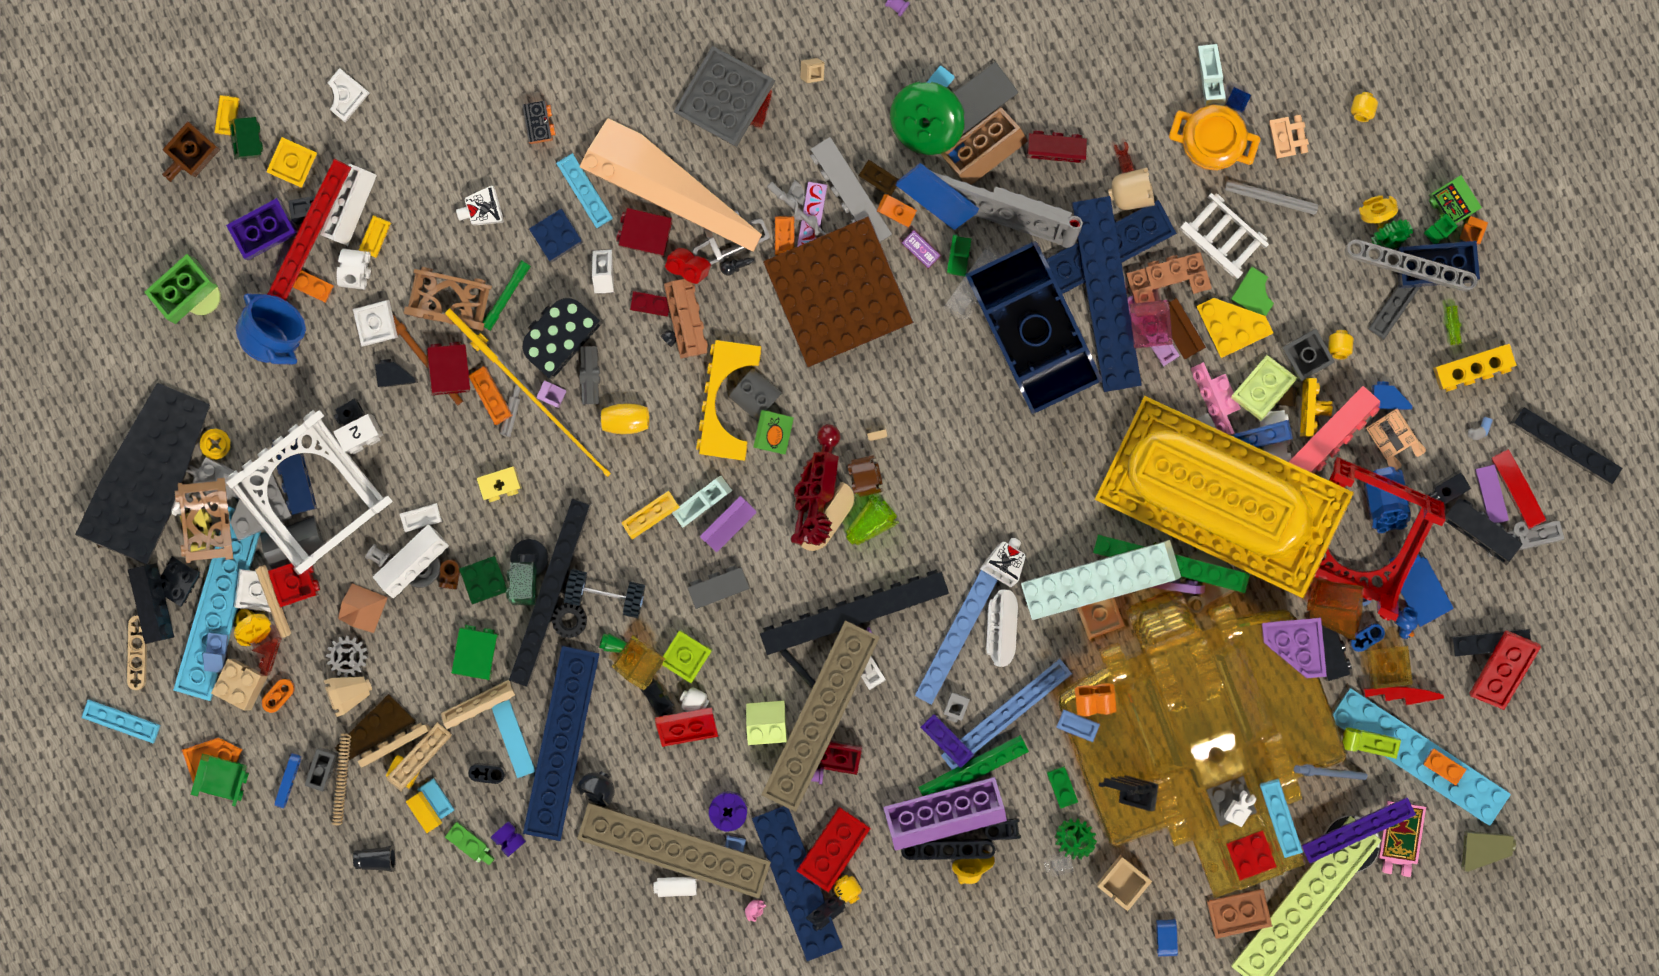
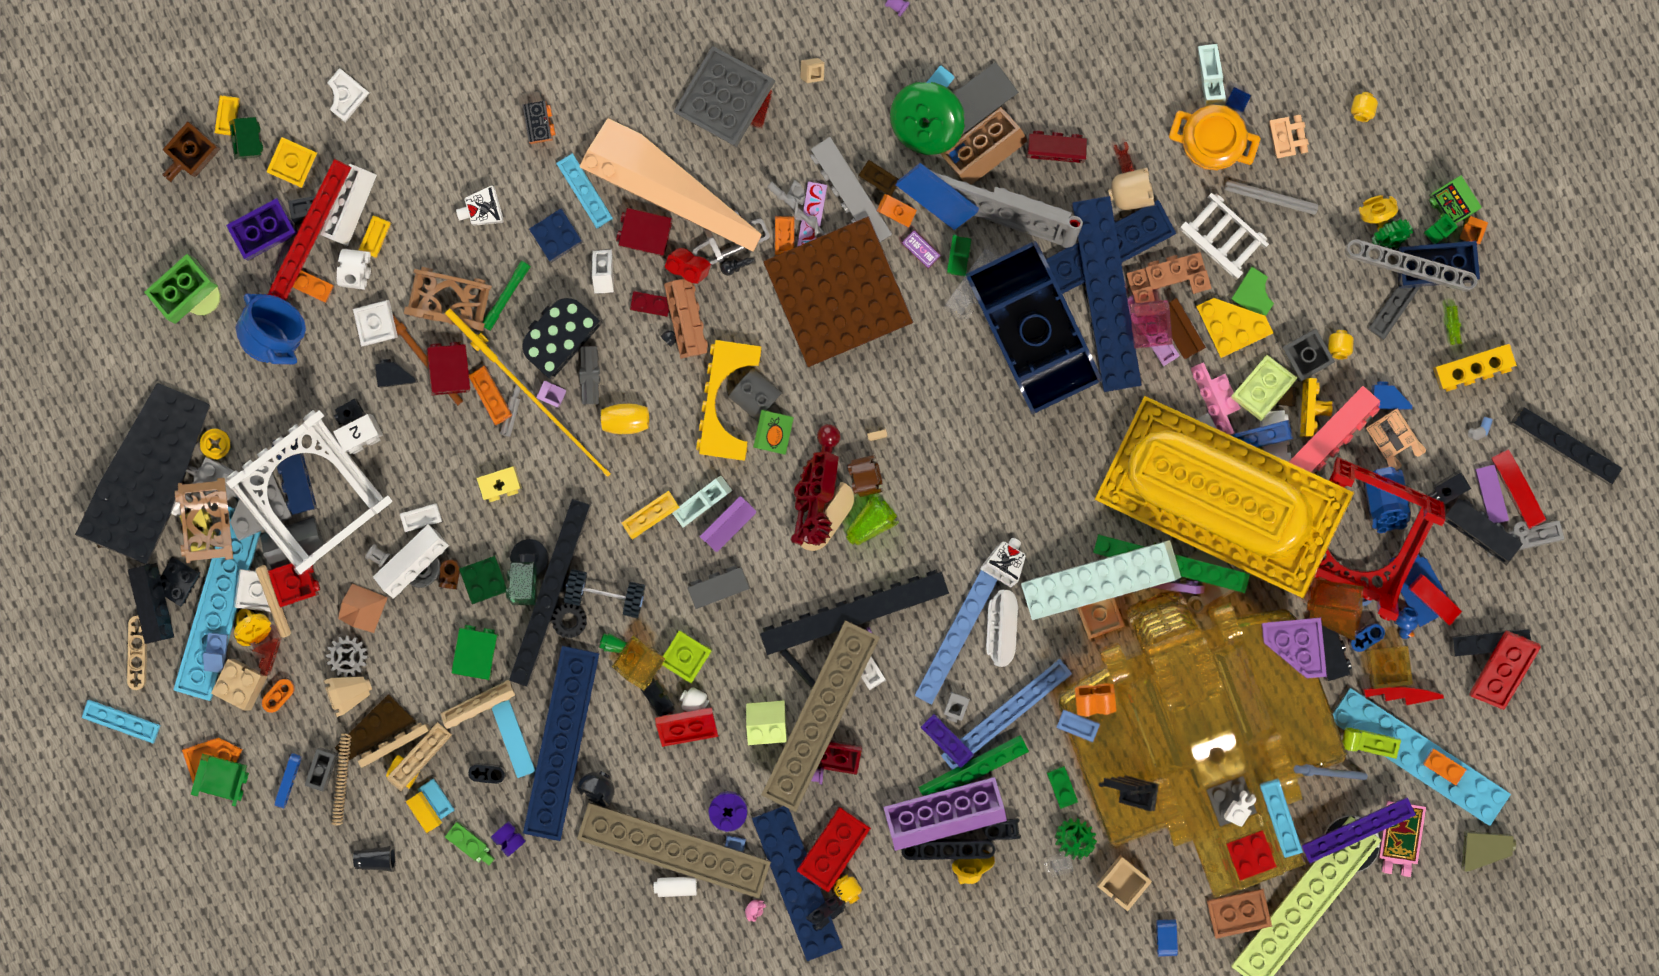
none -> red slope [1408,574,1462,626]

